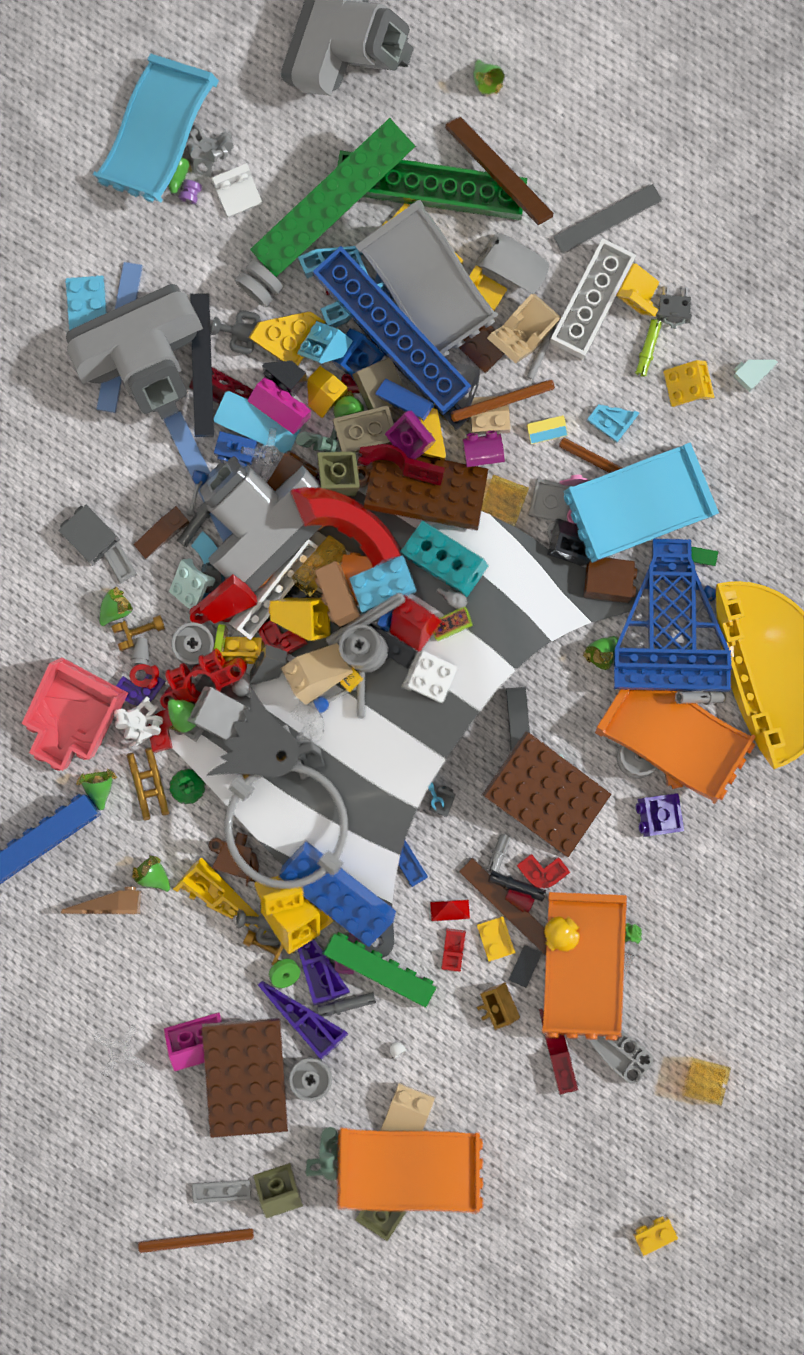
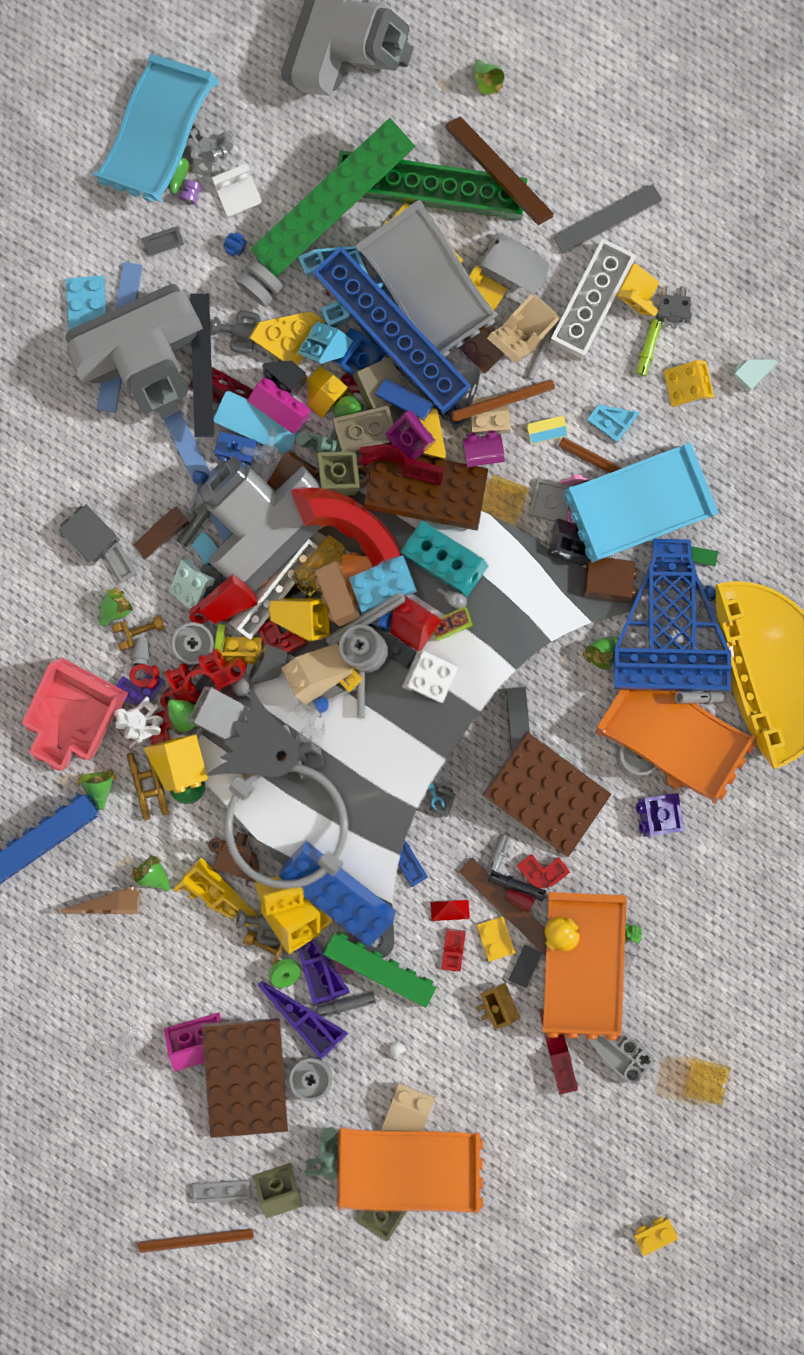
none -> dark grey tile [142,226,184,257]
none -> yellow slope [144,735,208,793]
none -> blue gear [223,232,247,257]

